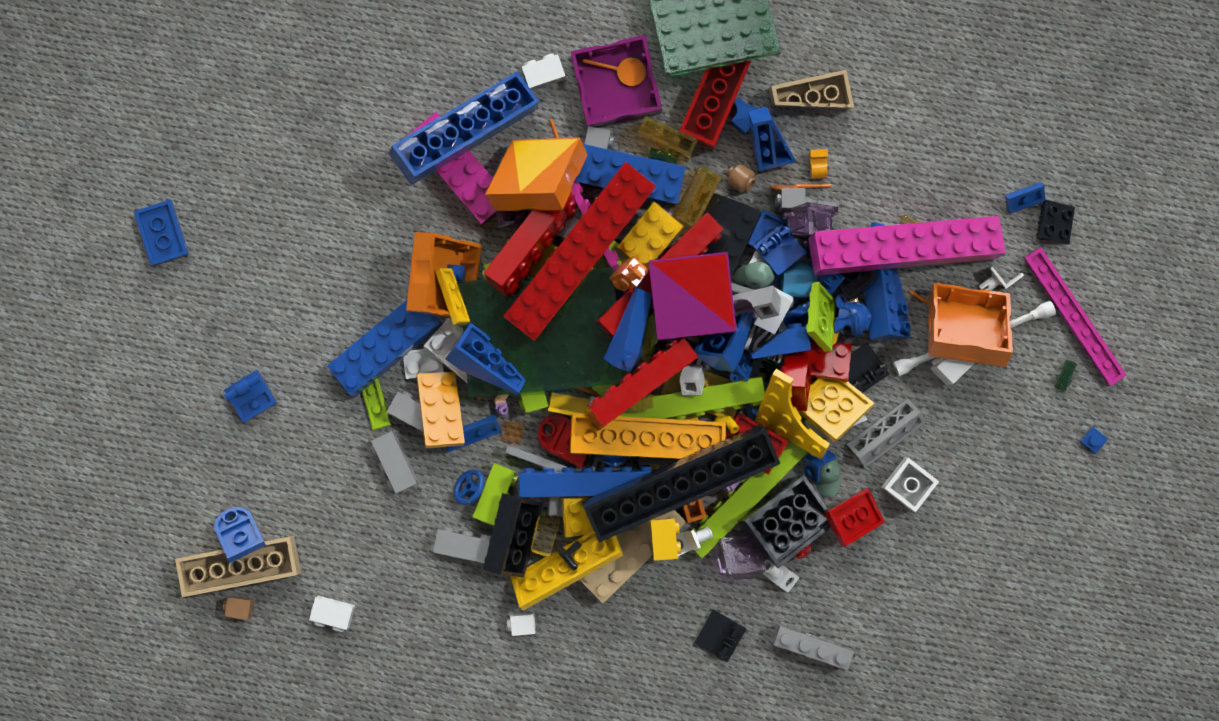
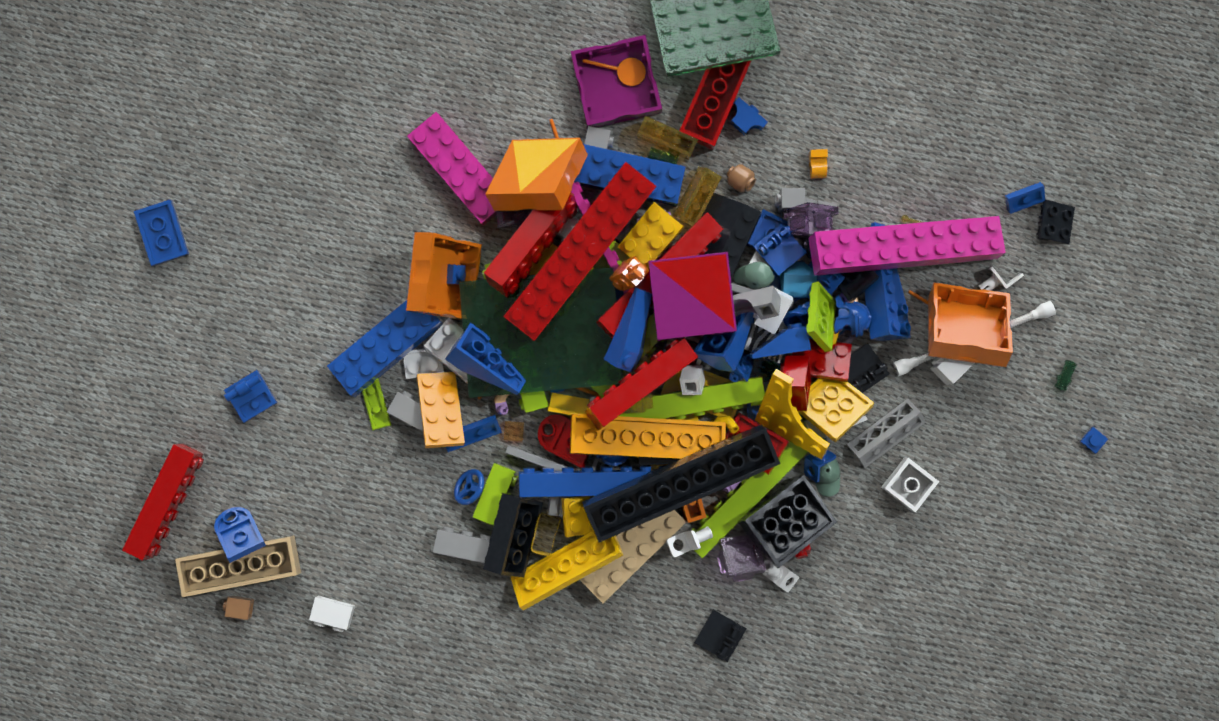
light grey brick [370,431,419,493] -> none
blue brick [389,71,539,185] -> none
yellow tile [435,268,470,325] -> none
white brick [507,613,536,636] -> none
white brick [522,54,566,91] -> none
black piece [553,541,582,571] -> none
yellow brick [650,518,681,561] -> none
blue wedge [748,107,796,171] -> none
tan wedge [768,70,854,109] -> none
orange piece [769,184,831,190] -> none
light grey arch [772,624,854,670] -> none
red plate [825,488,885,548] -> none
dark pink plate [1023,248,1127,386] -> none
none -> red brick [122,444,204,560]

